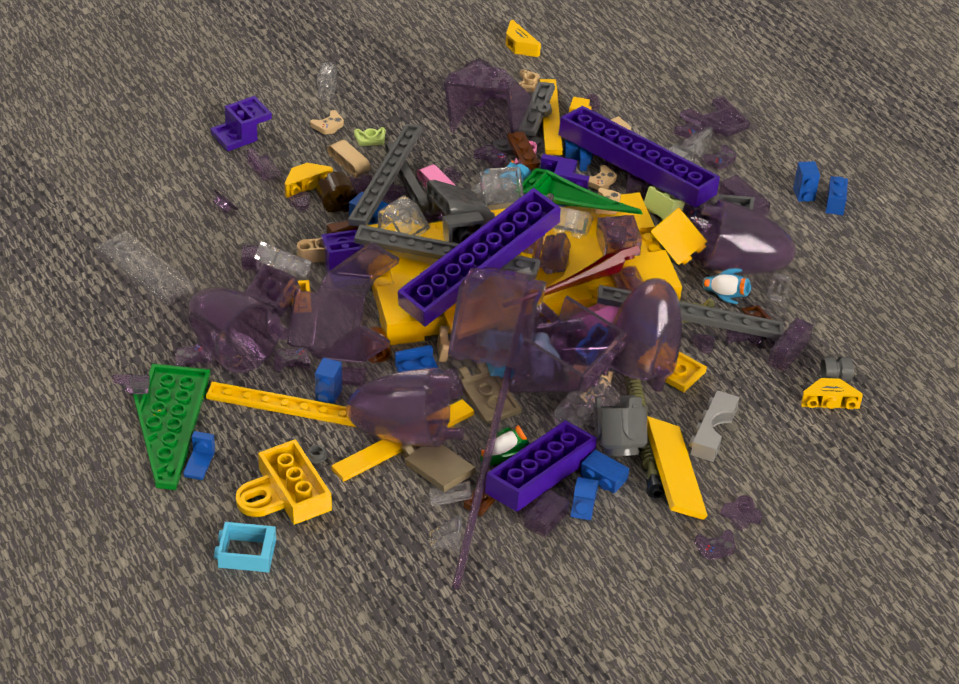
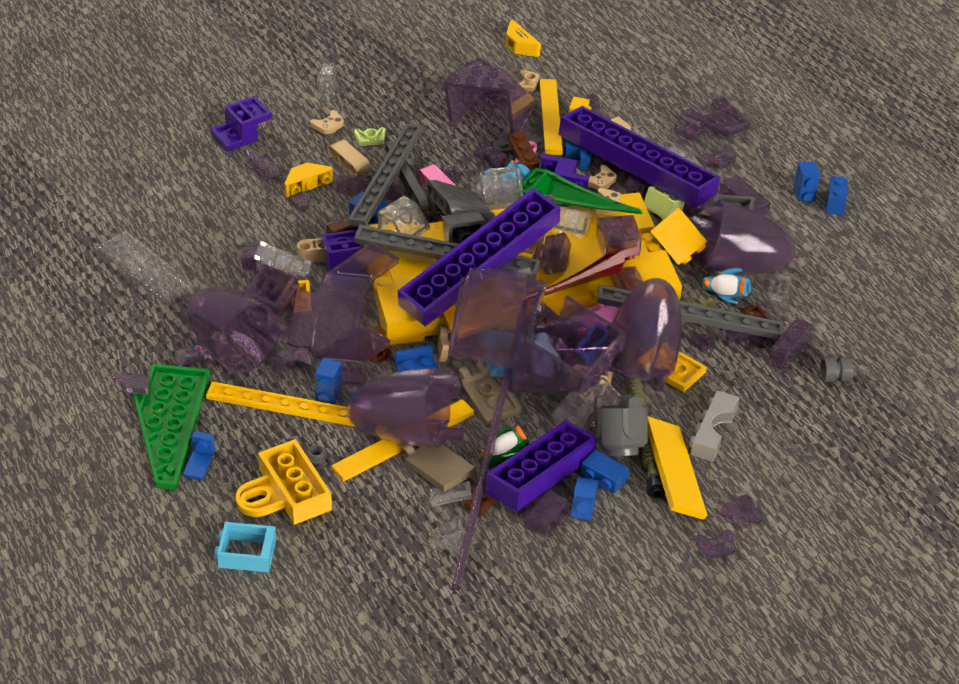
clear purple piece [213,189,239,213] -> none
dark brown brick [316,171,357,213] -> none
dark grey hinge [519,82,555,136] -> none
clear slope [674,127,713,165] -> none
yellow slope [801,378,863,409] -> none

